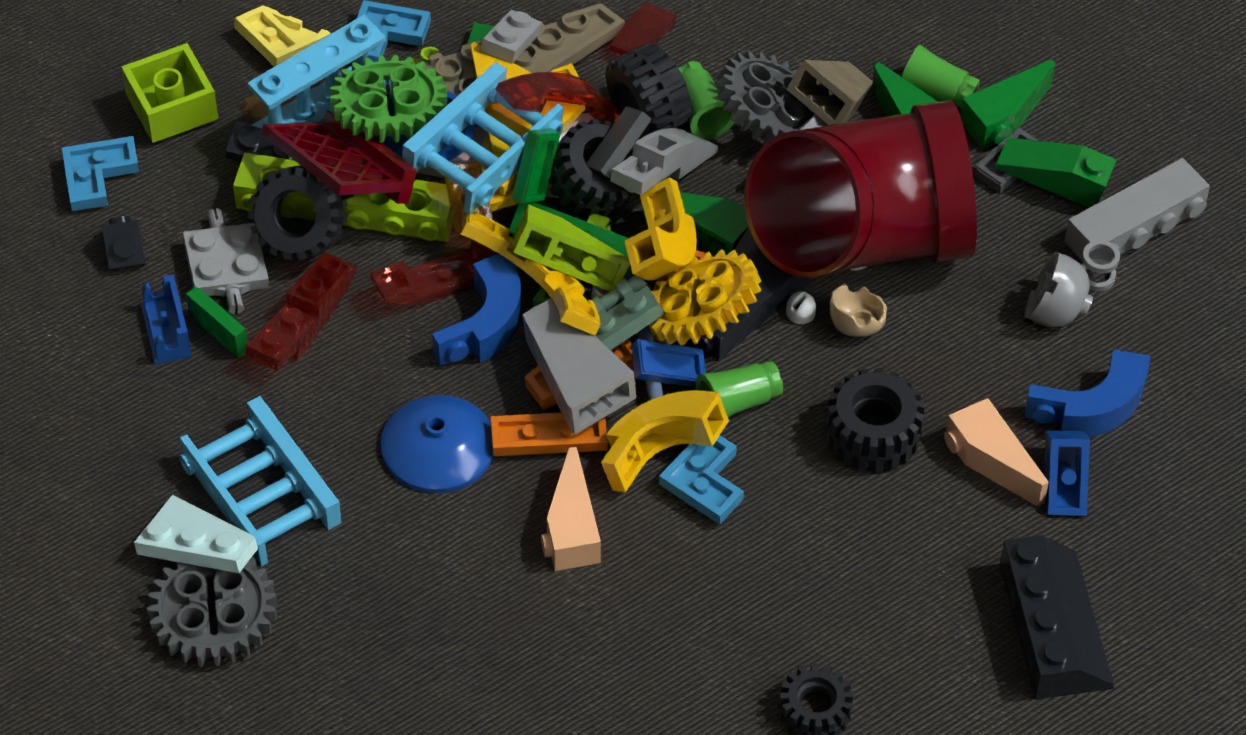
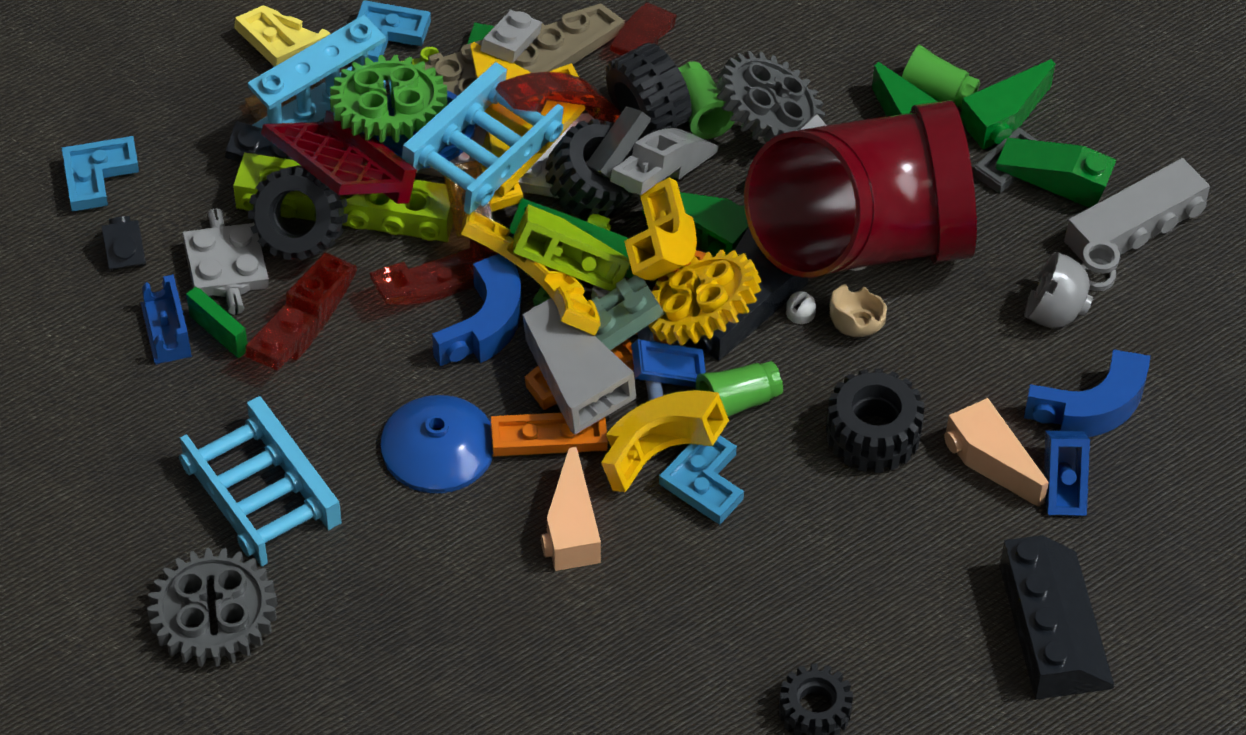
lime brick [121,43,219,143] -> none
light aqua wing [134,495,258,573] -> none
green tile [512,128,560,204] -> none
dark tan slope [786,60,873,125] -> none

